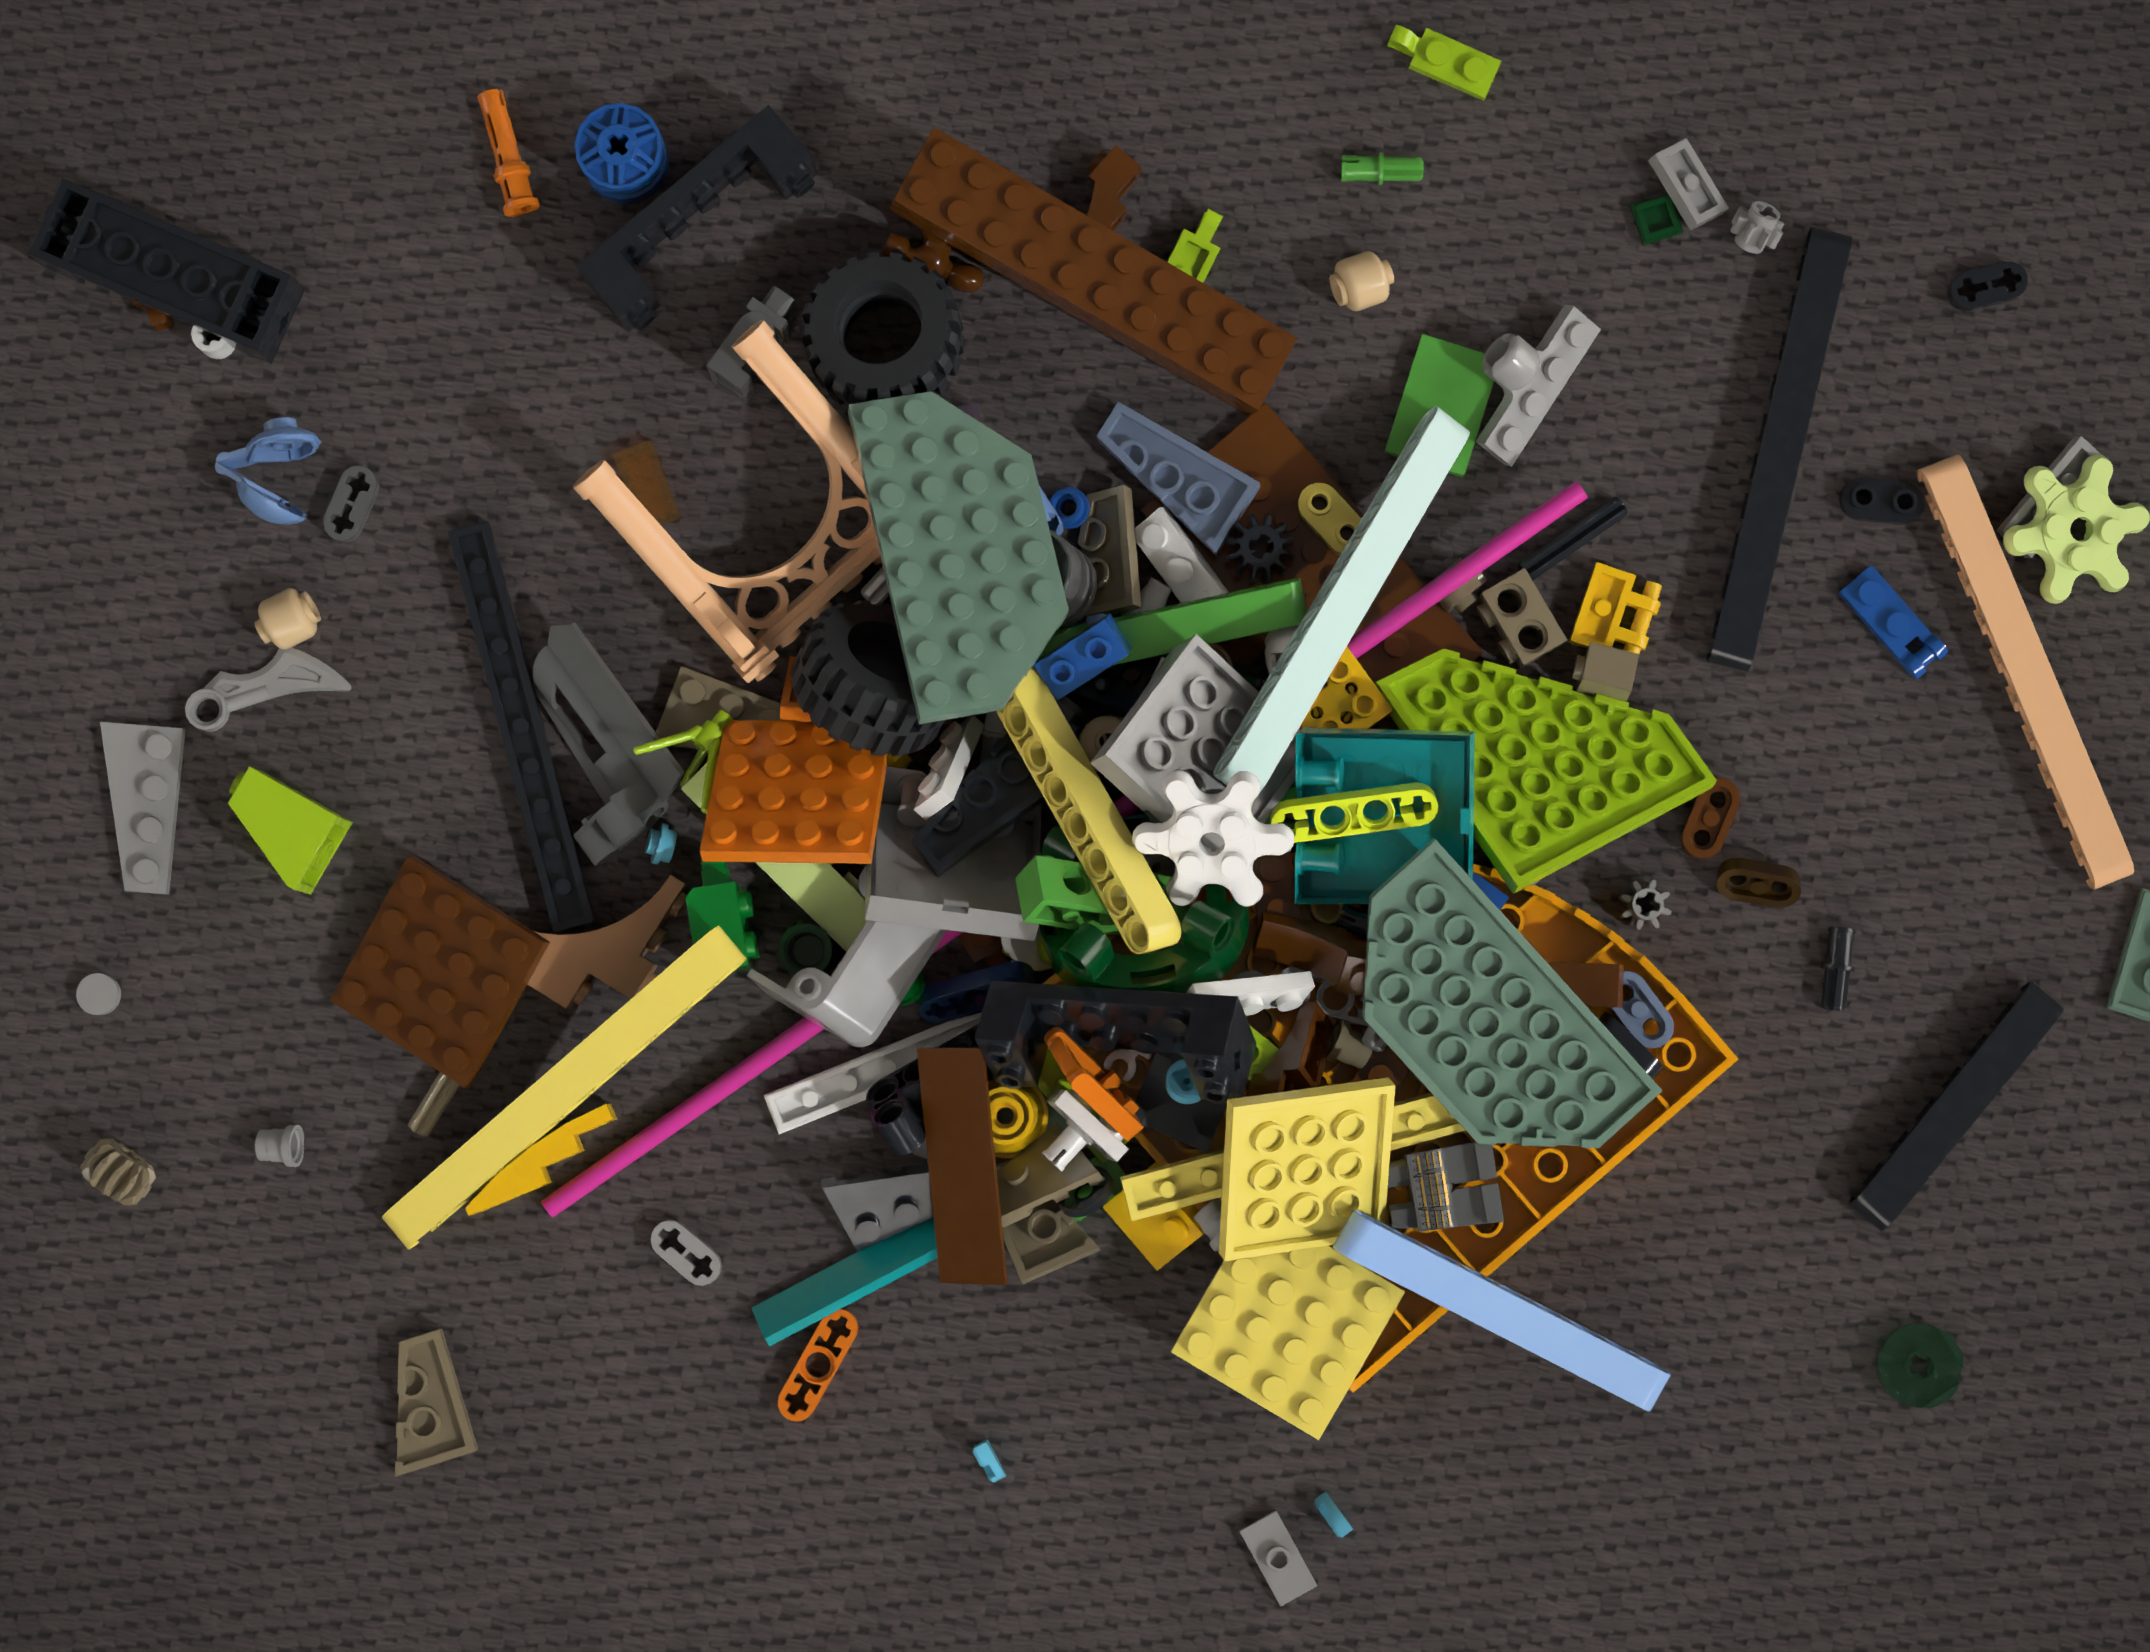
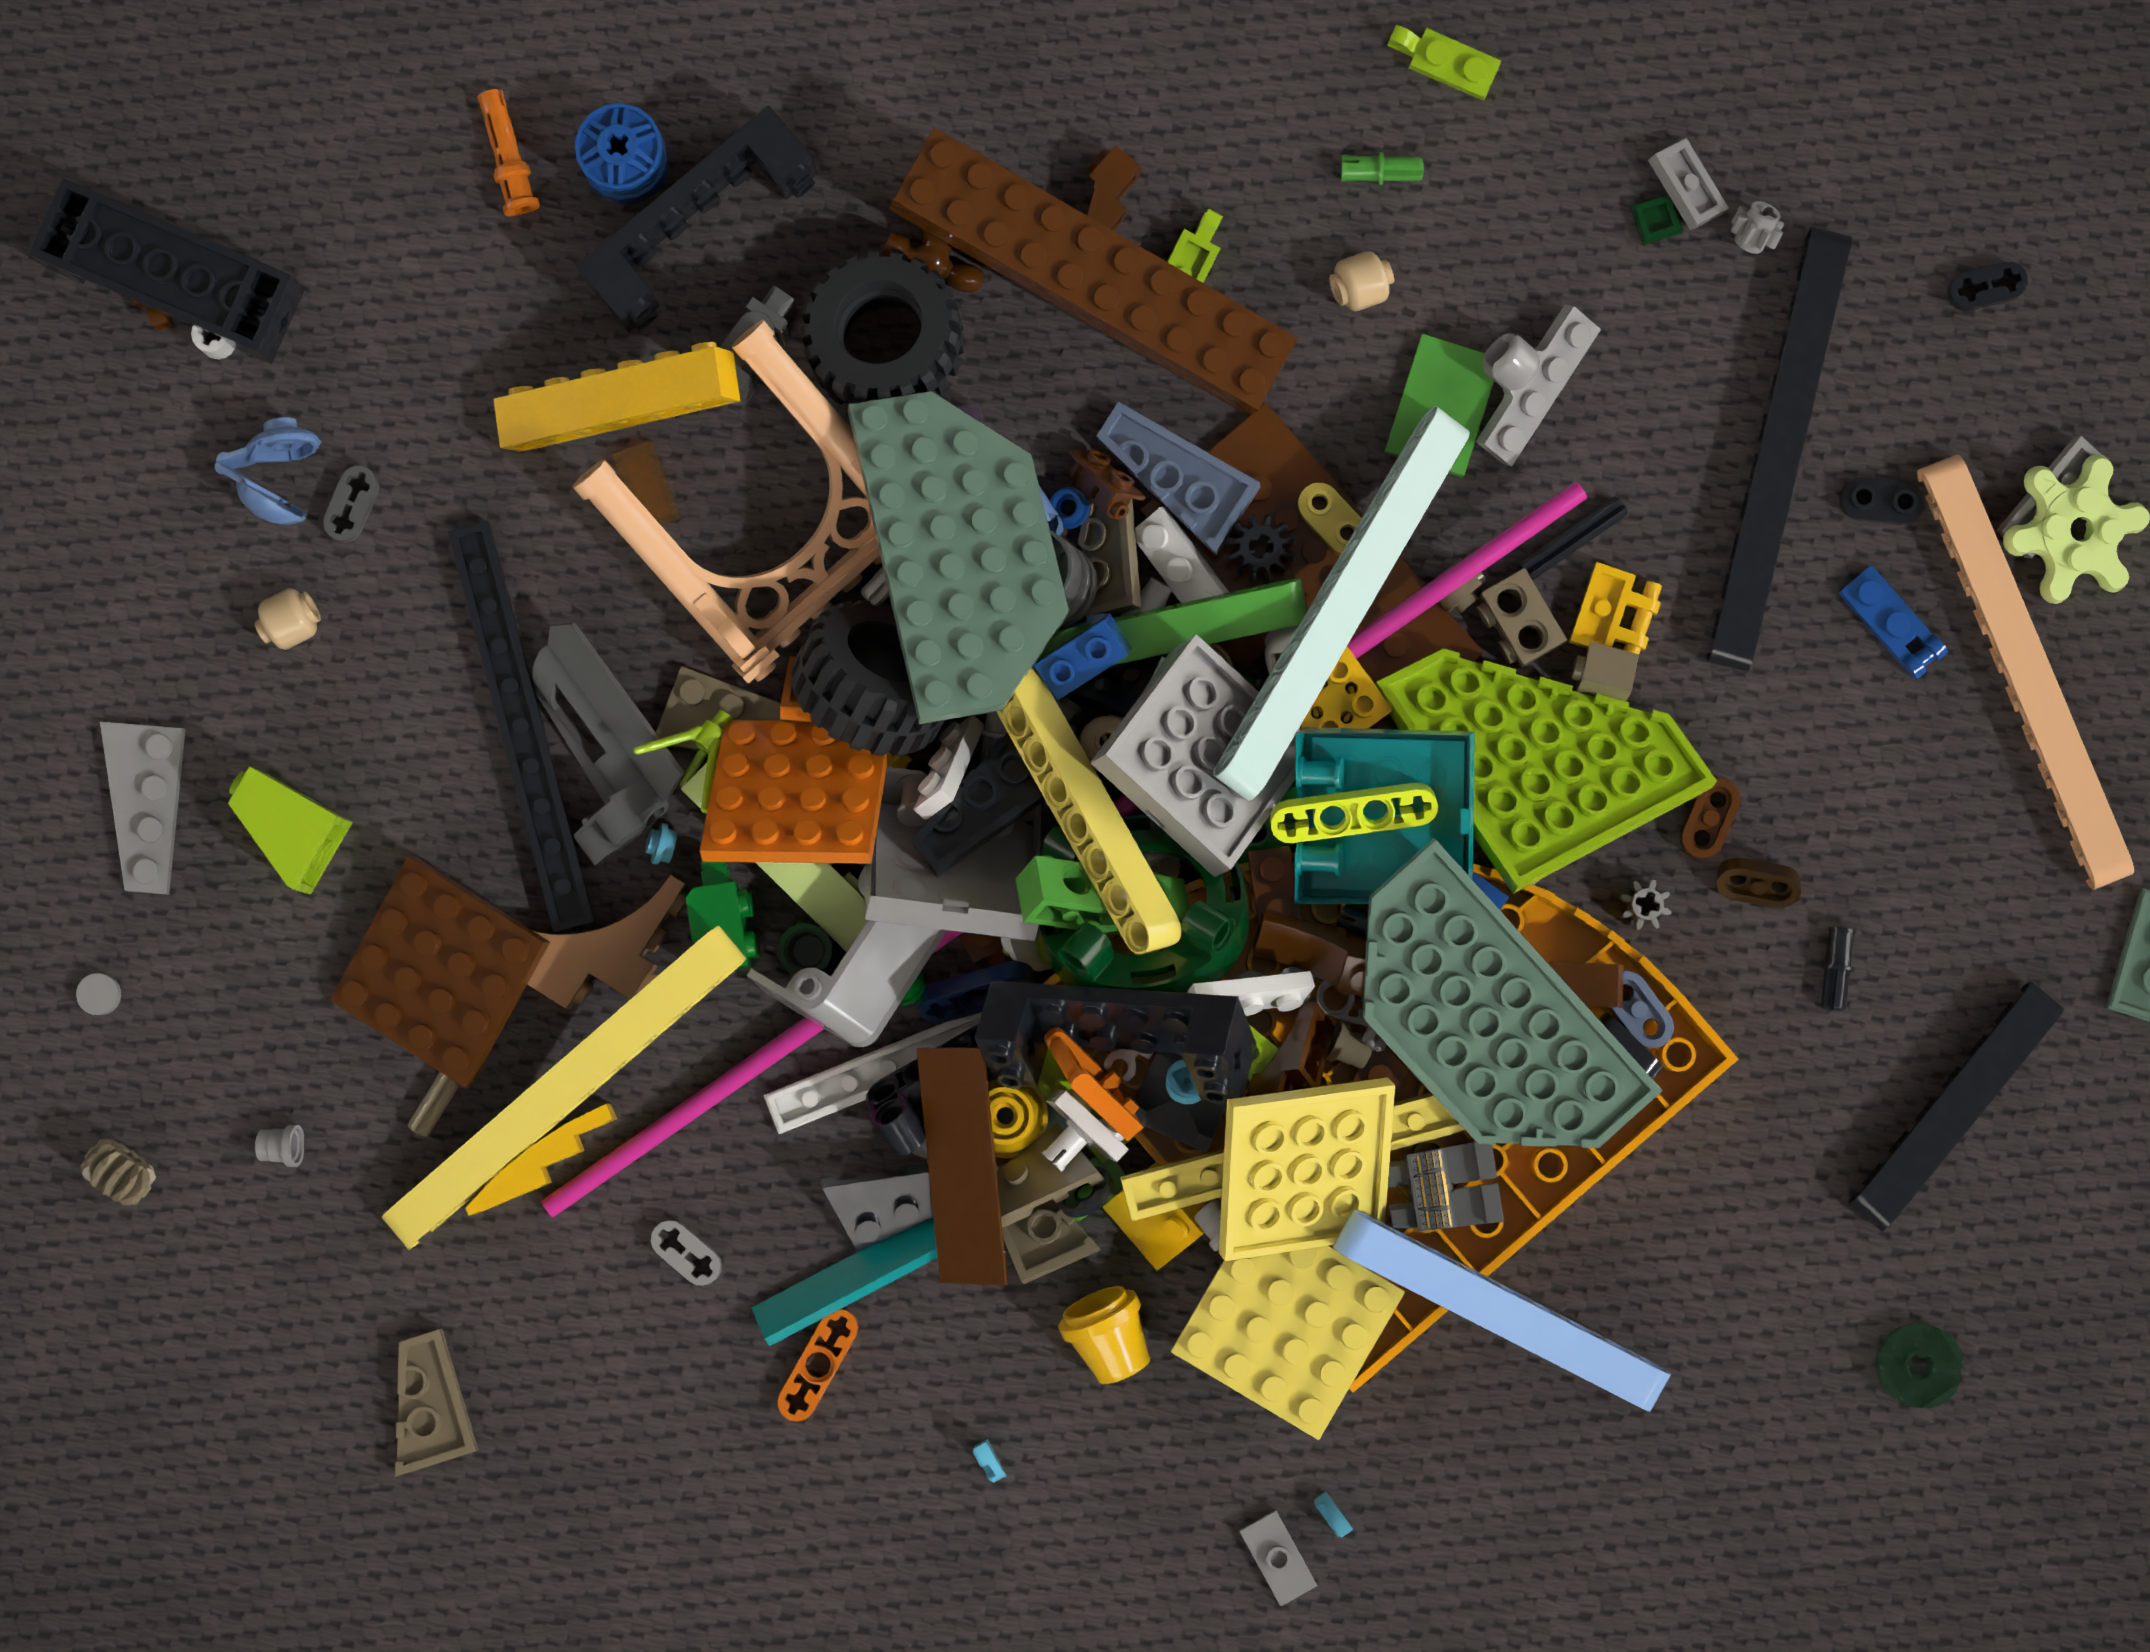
light grey piece [185,648,351,732] -> none
white plate [1132,771,1295,906] -> none
none -> yellow brick [493,342,740,452]
none -> yellow piece [1058,1286,1150,1384]
none -> reddish brown hinge [1068,449,1146,520]

